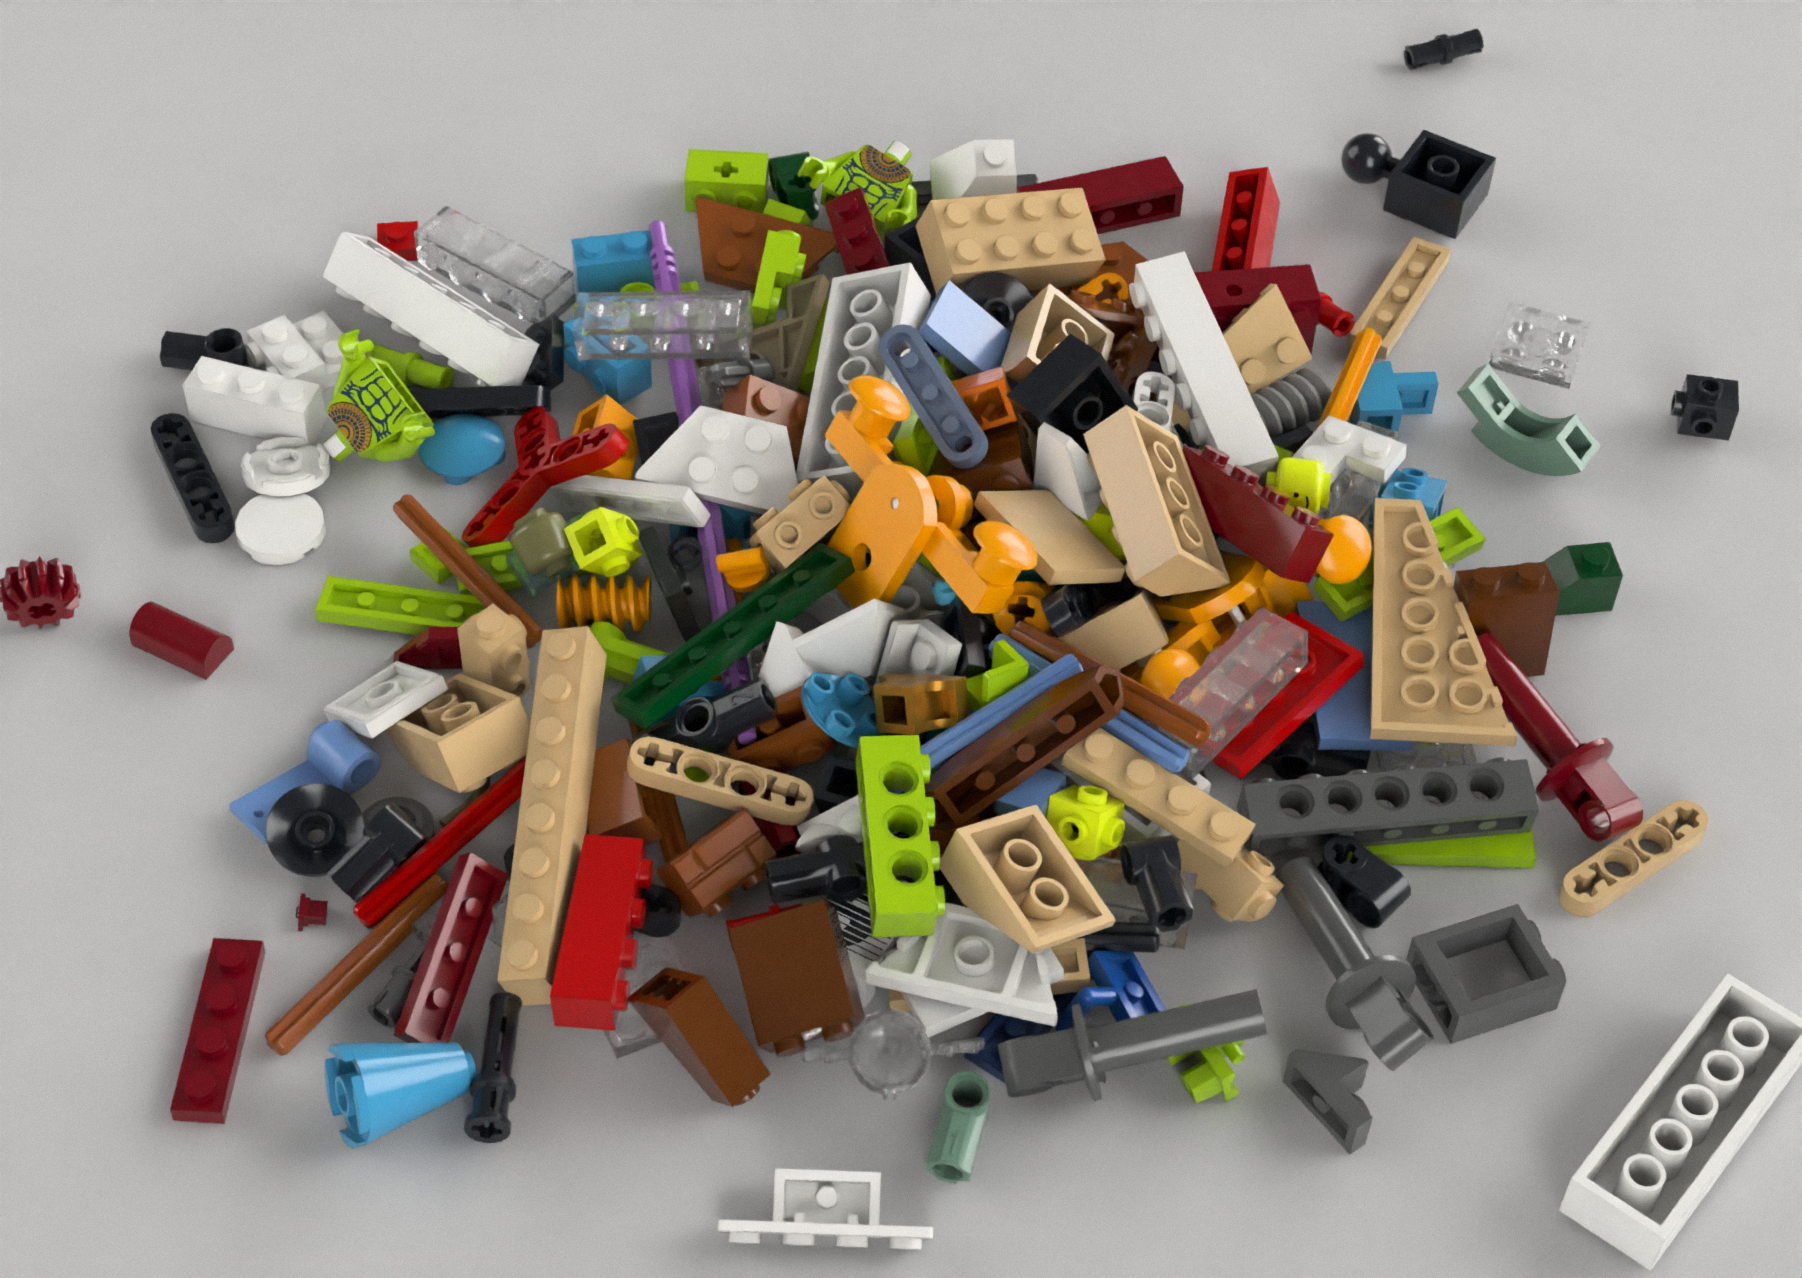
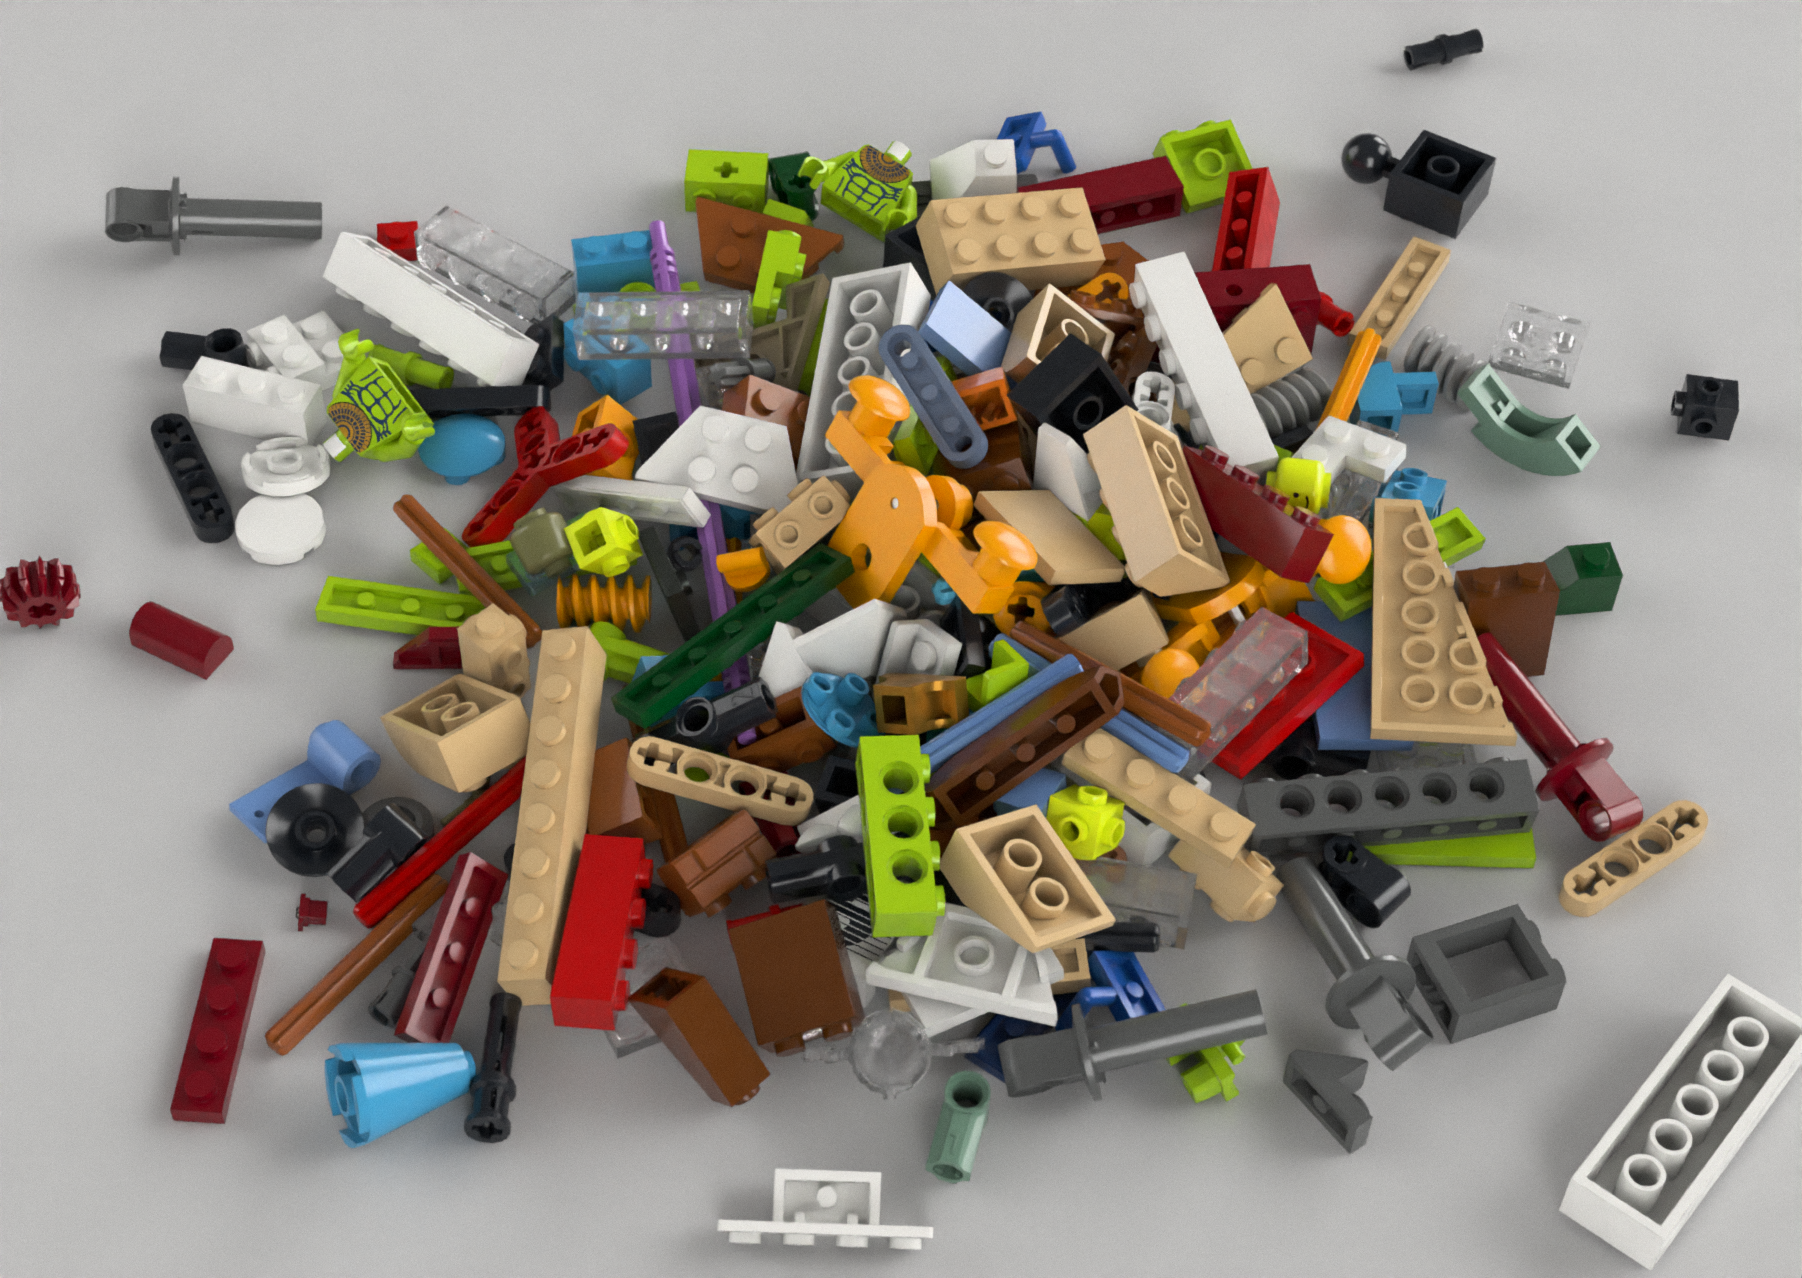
white tile [323,661,448,738] -> none
dark red plate [824,187,890,275] -> none
black piece [1120,835,1194,932] -> none
none -> dark grey piece [105,177,322,256]
none -> blue plate [997,111,1076,174]
none -> lime plate [1152,119,1253,214]
none -> light grey piece [1404,324,1498,412]

